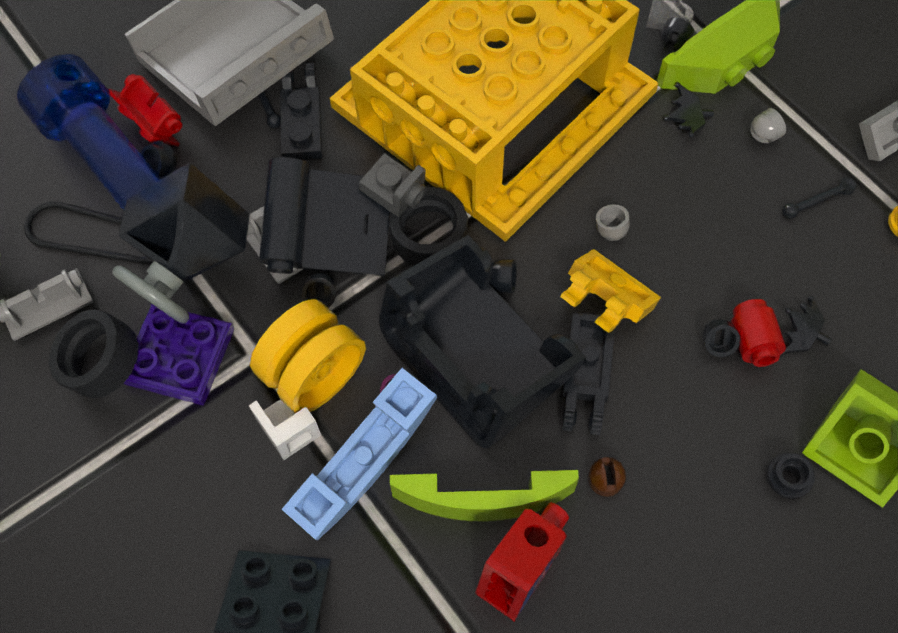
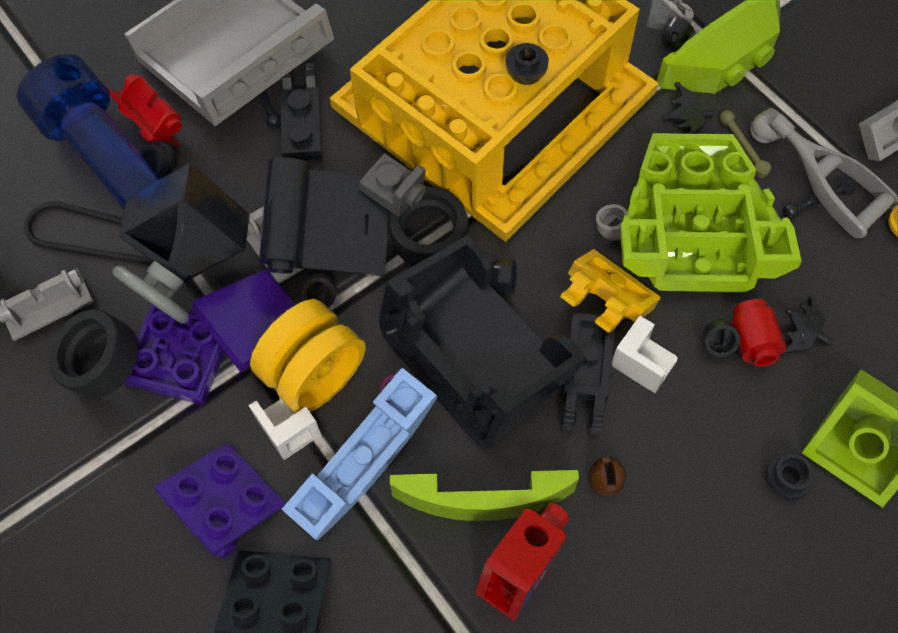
none -> dark purple hinge [153,442,286,559]
none -> dark purple tile [192,269,295,372]
none -> black plate [506,43,549,85]
none -> white panel [612,316,677,393]
none -> lime wedge [620,133,802,292]
none -> olive hinge [719,110,771,178]
none -> light grey piece [769,113,898,239]

